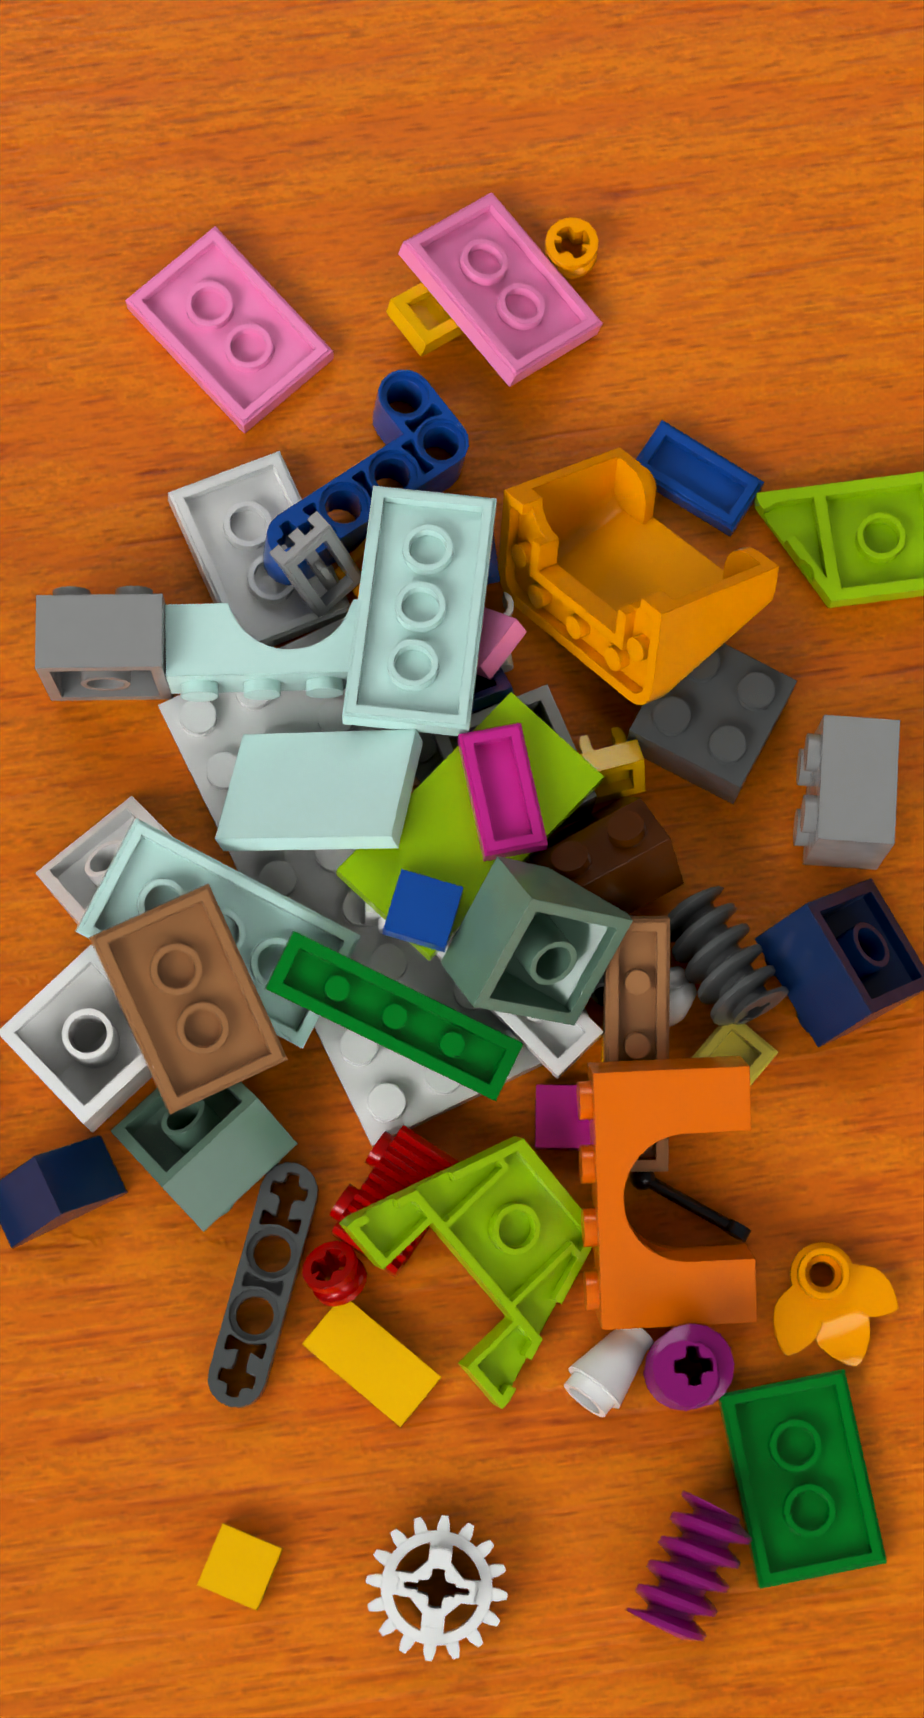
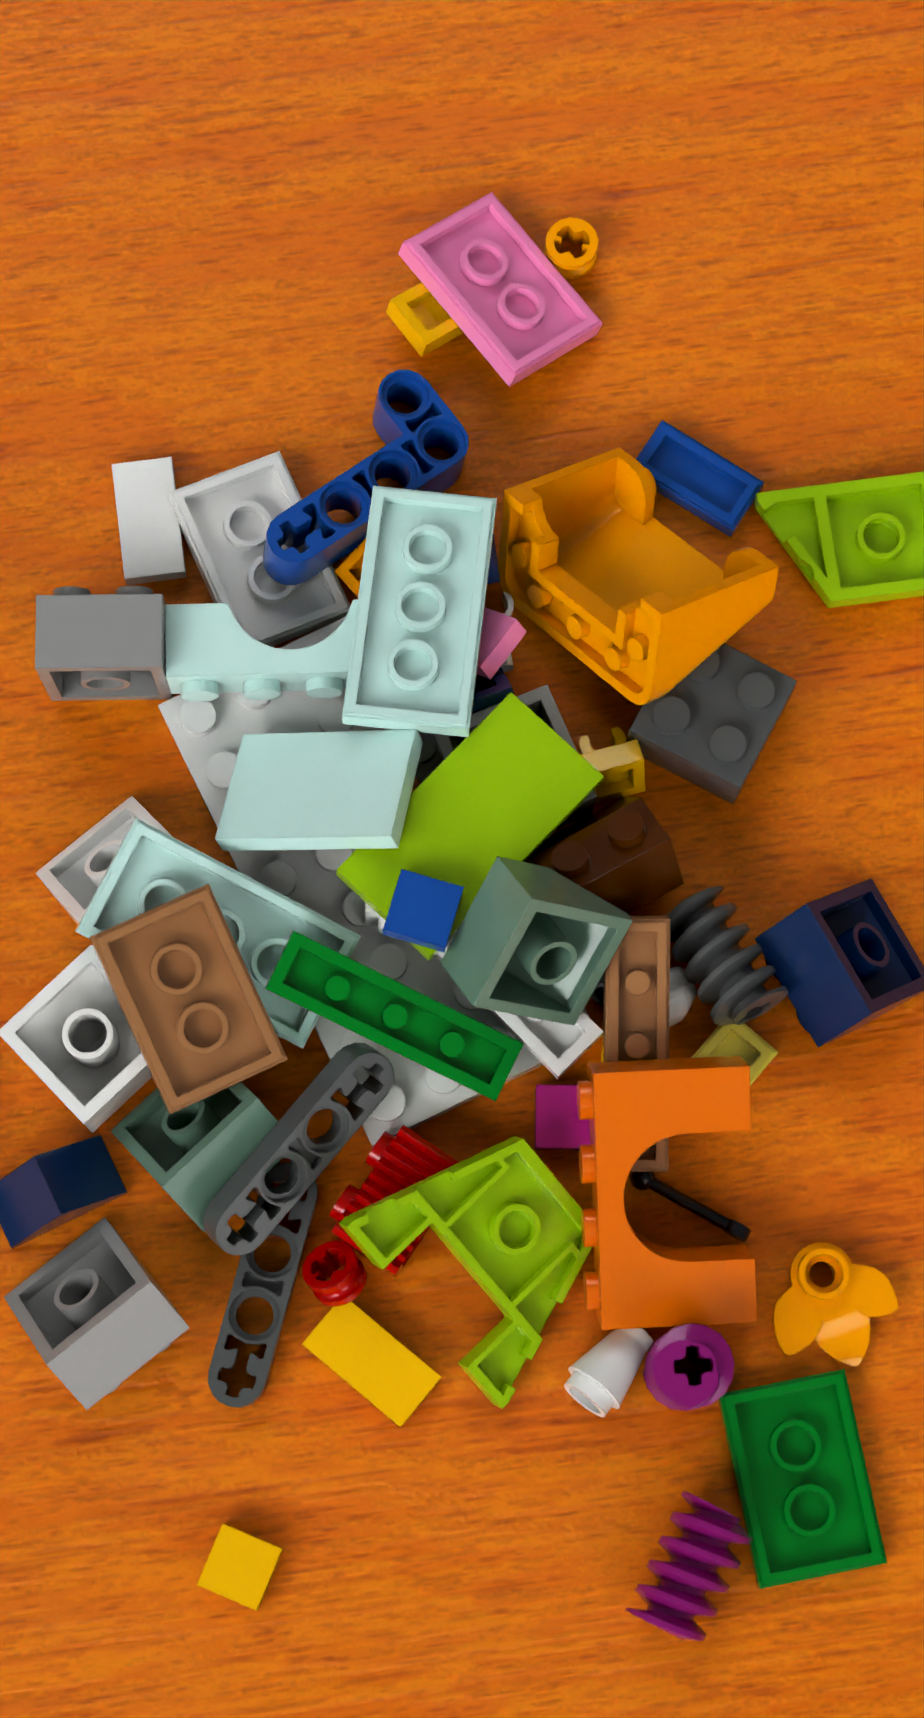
bright pink tile [125,226,334,434] -> none
light grey tile [269,511,361,617] -> none
white gear [366,1515,508,1661] -> none
dark pink tile [457,723,548,862] -> none
light grey brick [793,715,900,870] -> none
none -> light grey slope [4,1217,190,1410]
none -> white tile [112,457,187,585]
none -> dark grey beam [203,1043,394,1255]

